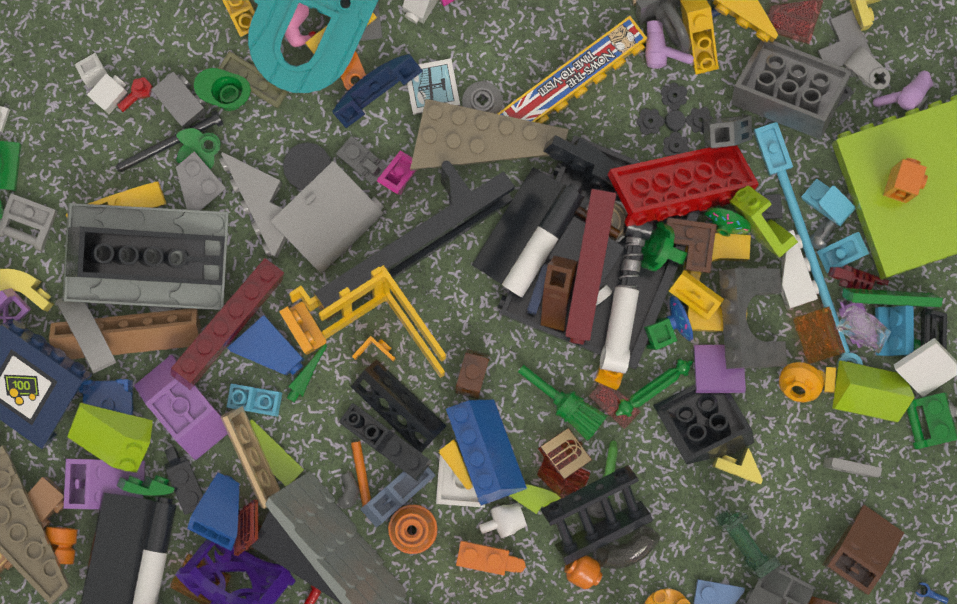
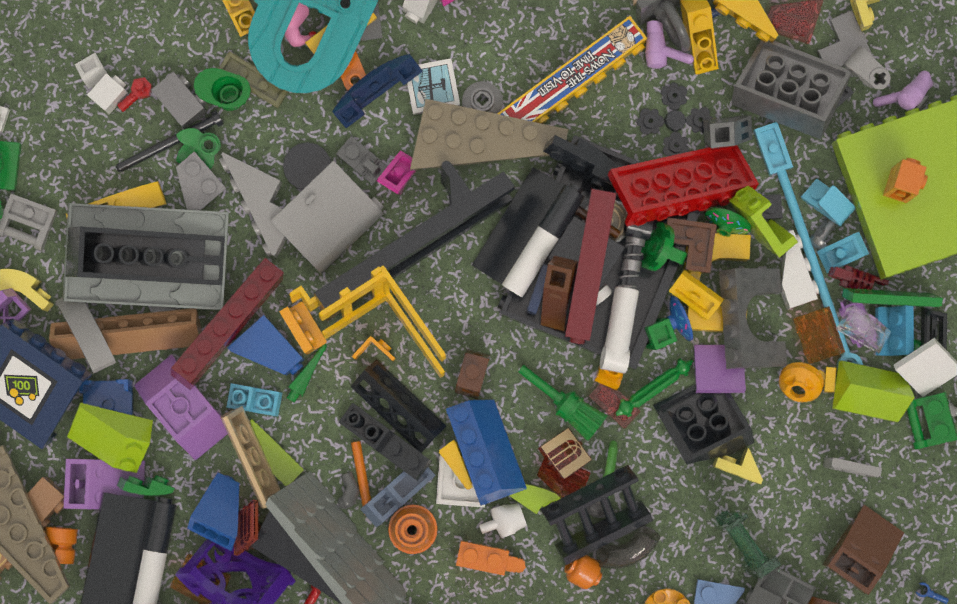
black hinge [164,446,204,515] -> none

